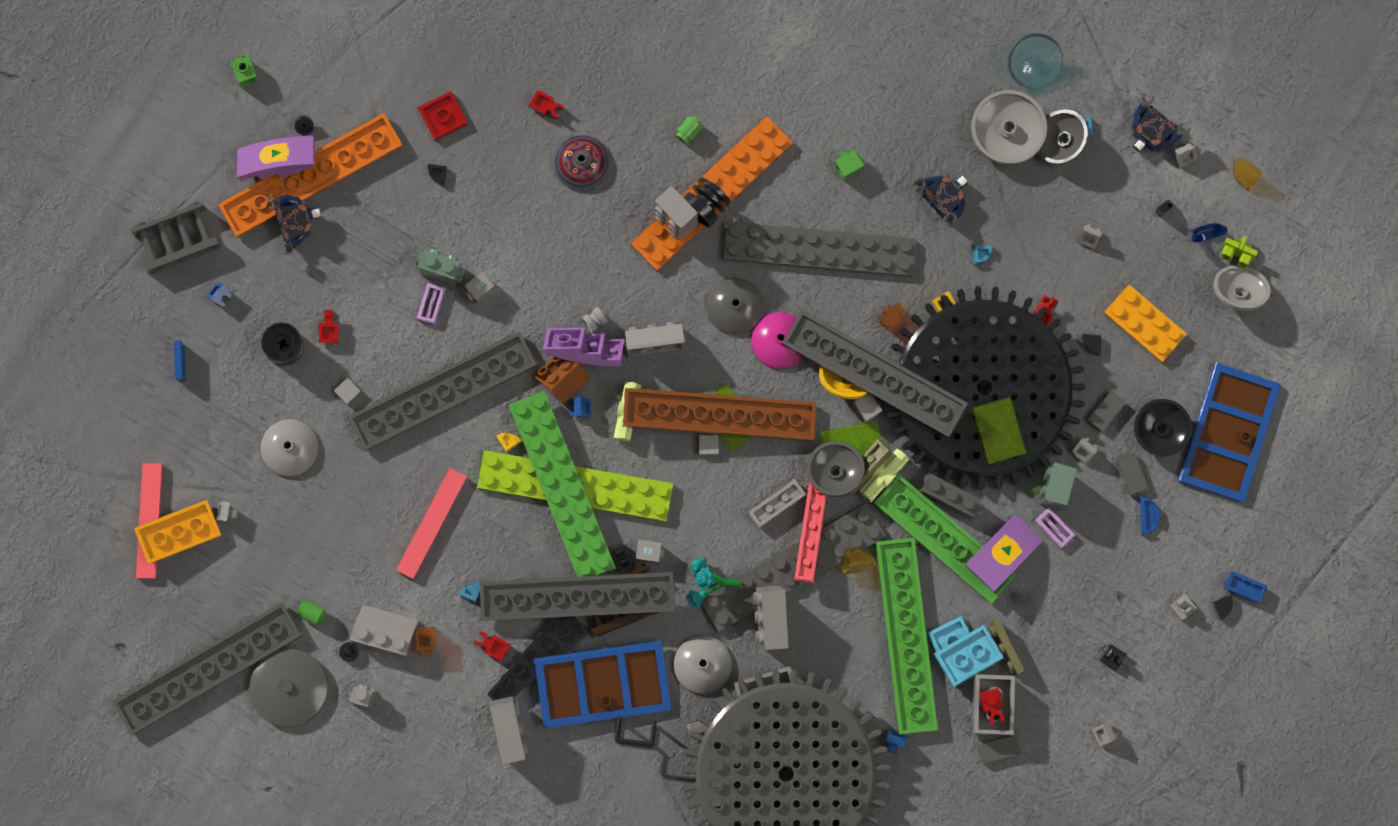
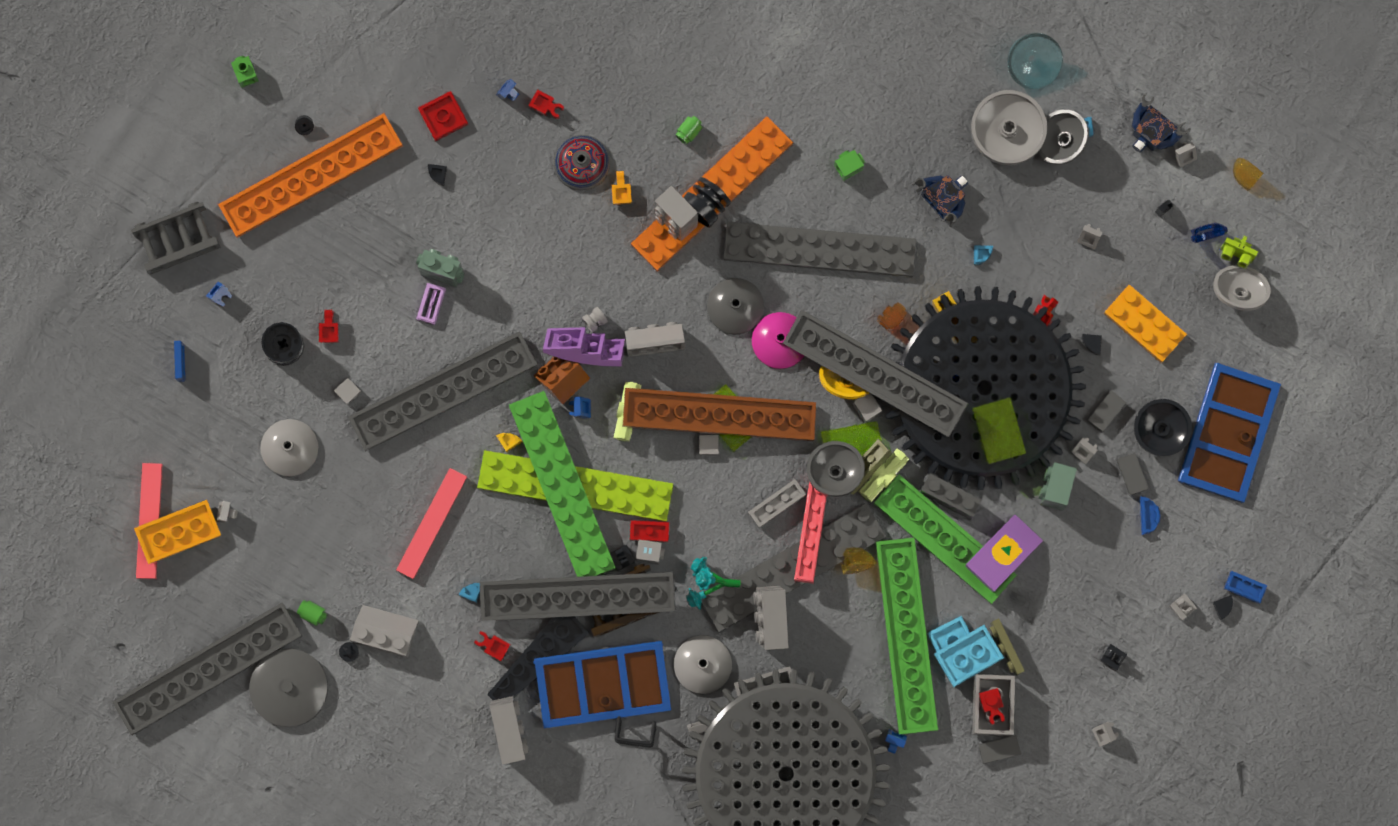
medium lavender slope [237,136,315,181] -> none
torso [267,194,321,255] -> none
light grey brick [349,685,376,709] -> none
clear orange brick [415,627,436,656] -> none
light grey brick [465,272,495,304] -> none
lavender tile [1035,508,1075,549] -> none
none -> blue tile [496,79,520,101]
none -> light orange plate [612,171,632,205]
none -> red plate [630,520,669,542]

